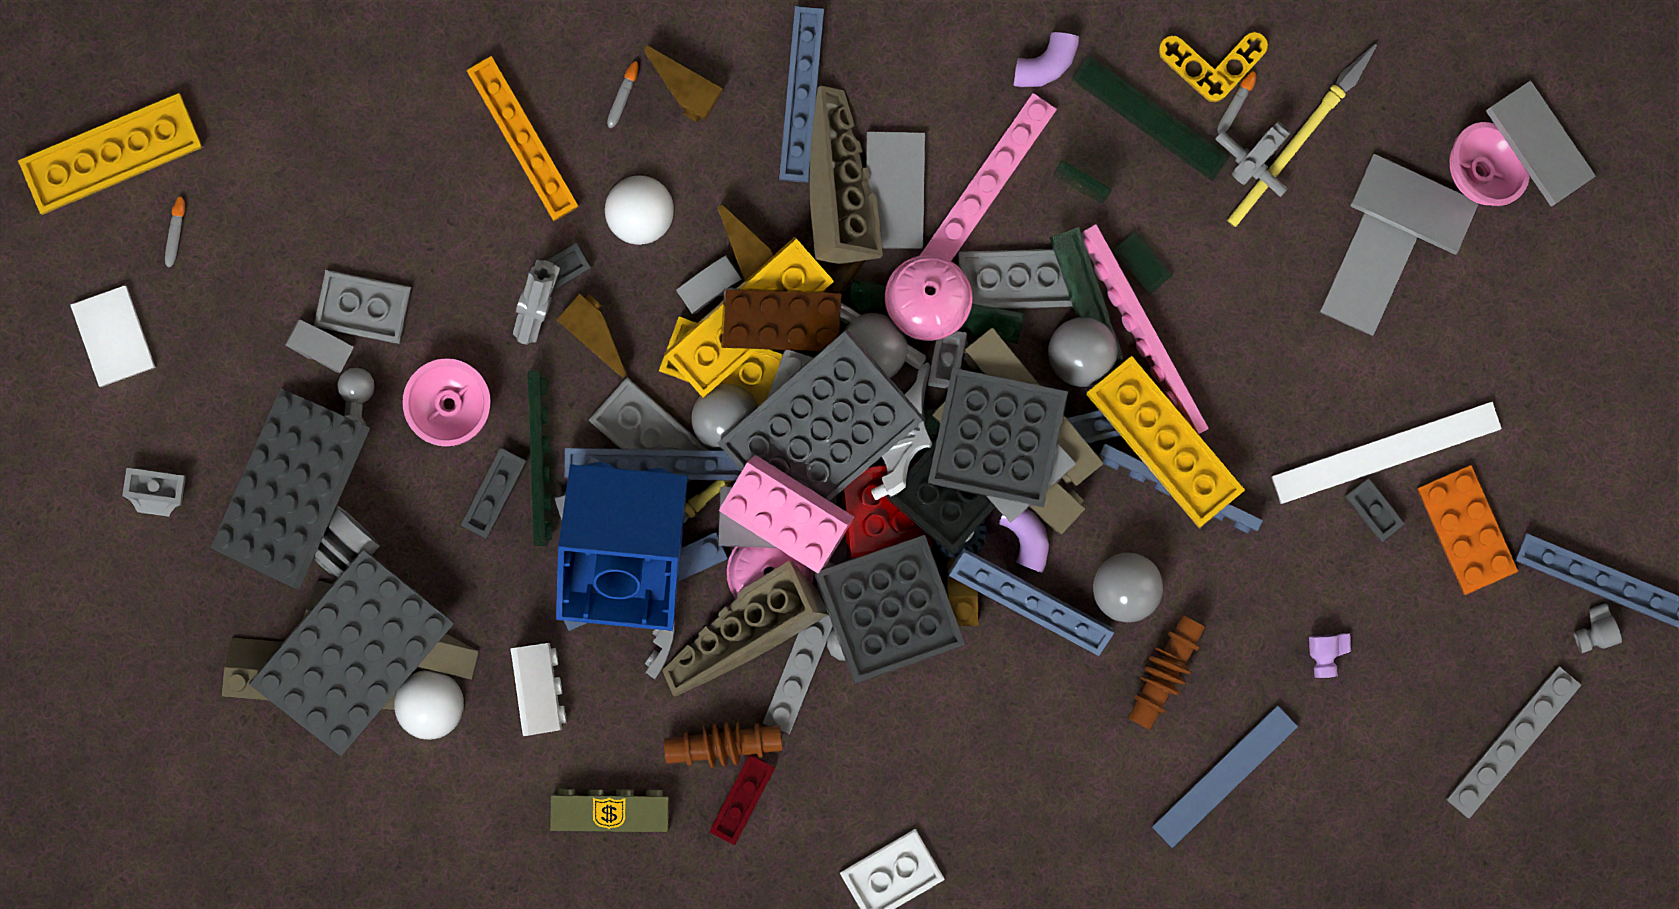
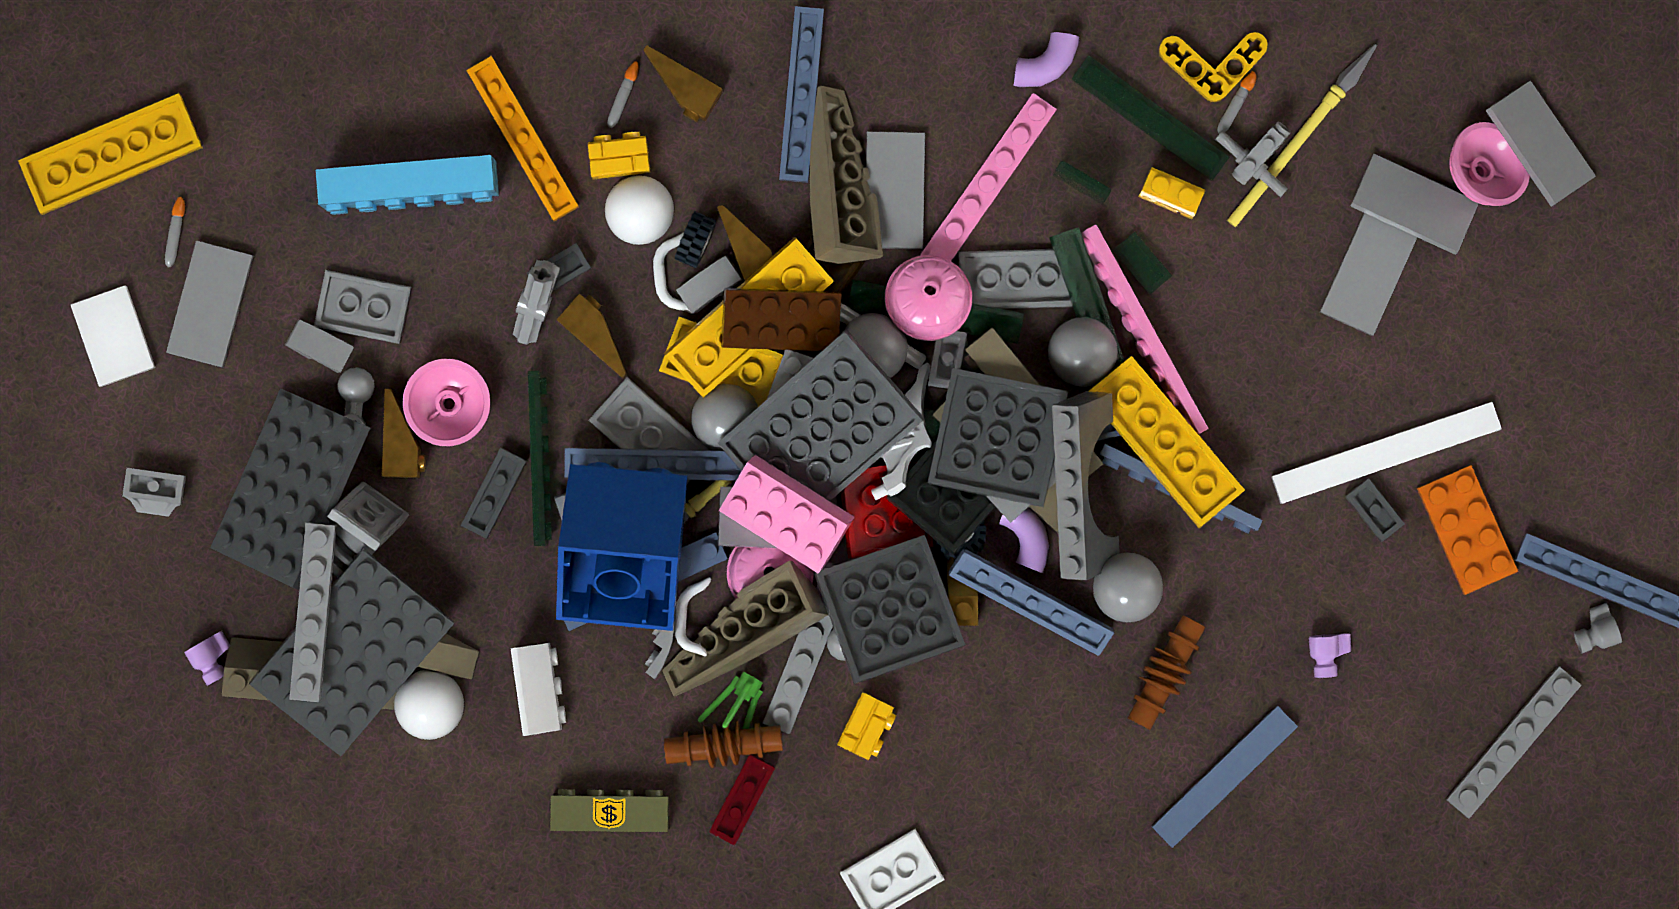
none -> light grey tile [166,241,254,368]
none -> lavender piece [184,631,230,686]
none -> light grey plate [289,522,337,702]
none -> medium azure brick [316,155,499,215]
none -> light grey tile [327,481,409,551]
none -> pearl gold slope [382,389,426,478]
none -> yellow brick [588,132,650,179]
none -> white animal [653,232,692,314]
none -> black wheel [674,211,716,268]
none -> white animal [675,577,711,656]
none -> bright green plant [698,671,763,729]
none -> yellow brick [837,692,897,760]
none -> dark grey arch [1052,391,1120,580]
none -> yellow brick [1138,167,1205,219]

